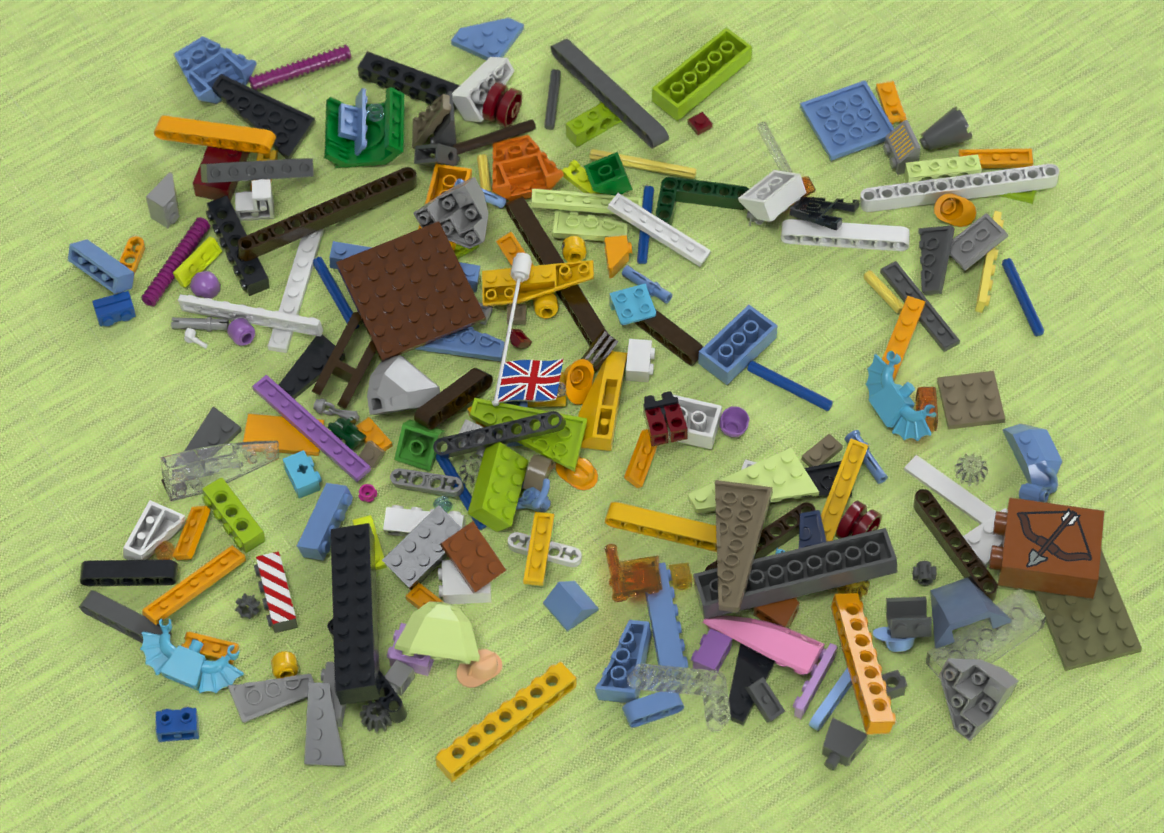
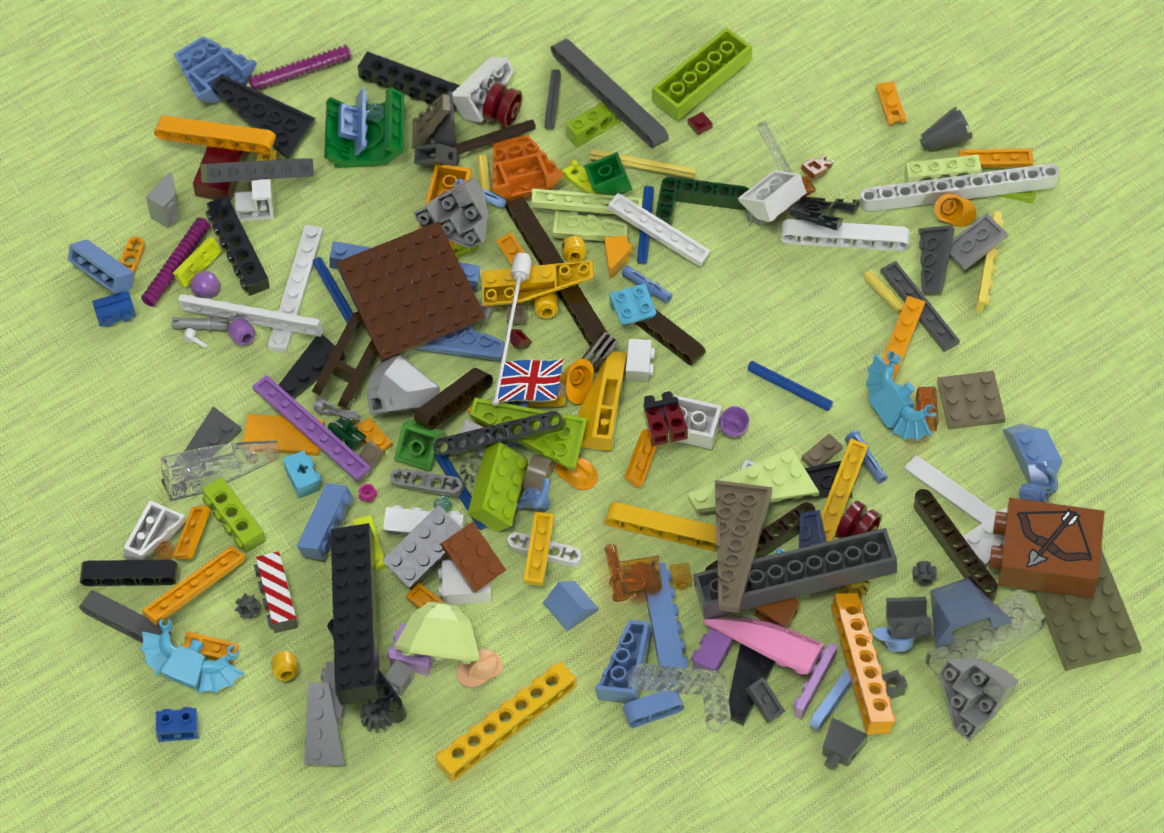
light grey wing [228,674,314,724] -> none
dark brown beam [238,167,416,261] -> none
medium blue plate [451,18,524,60] -> none
medium blue brick [698,305,778,385] -> none
medium blue plate [800,80,894,161] -> none
light grey slope [883,120,921,175] -> none
clear gear [954,453,988,486] -> none
blue axle [1002,258,1044,337] -> none
none -> plate [801,155,833,180]

